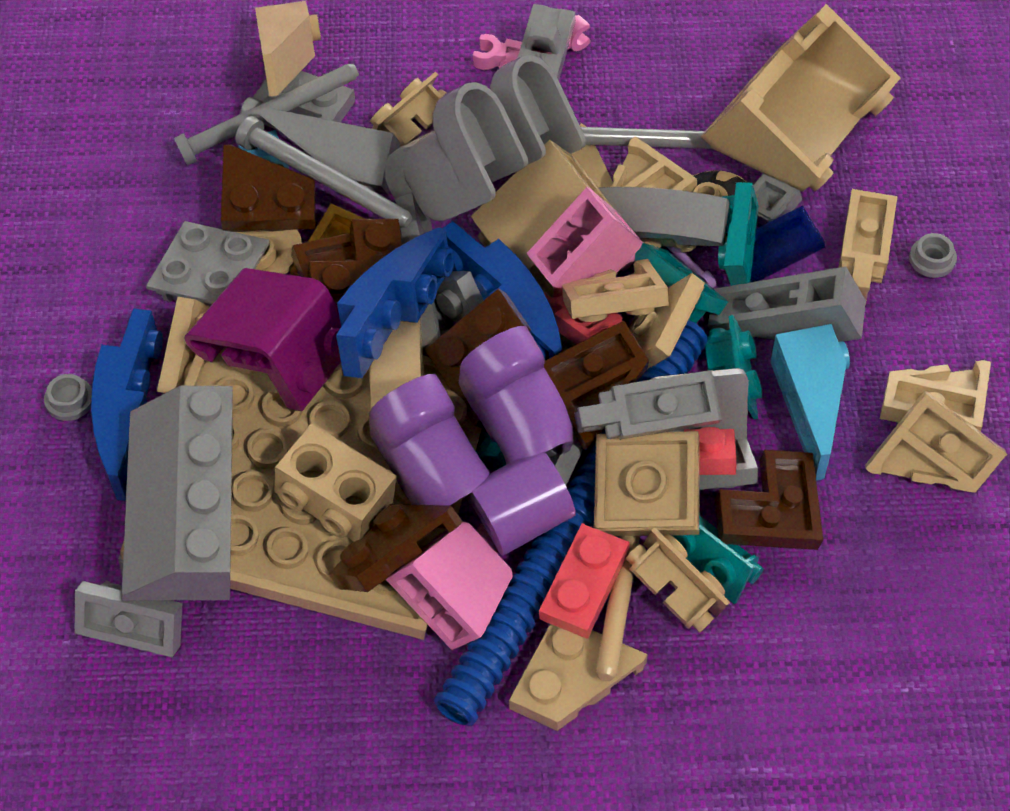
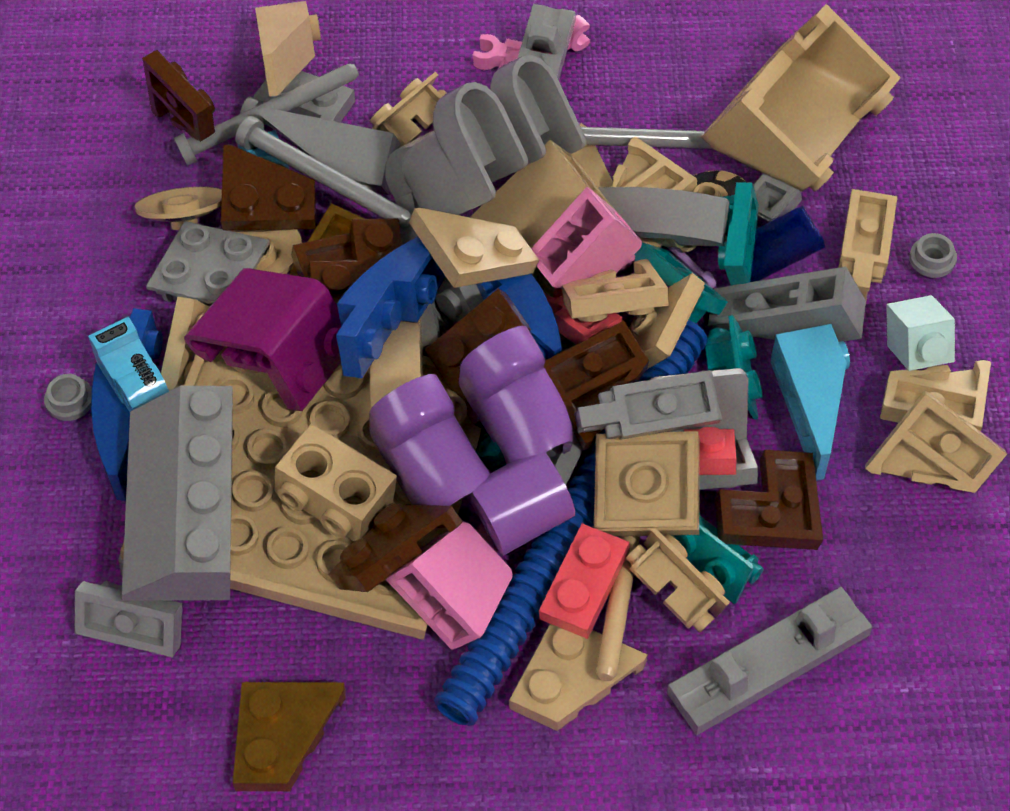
none -> medium azure leg [88,316,169,412]
none -> tan dish [135,187,222,230]
none -> reddish brown wing [142,50,215,142]
none -> pearl gold wing [233,682,346,792]
none -> tan wing [409,208,539,288]
none -> light grey hinge [667,586,873,736]
none -> light aqua brick [886,295,955,371]

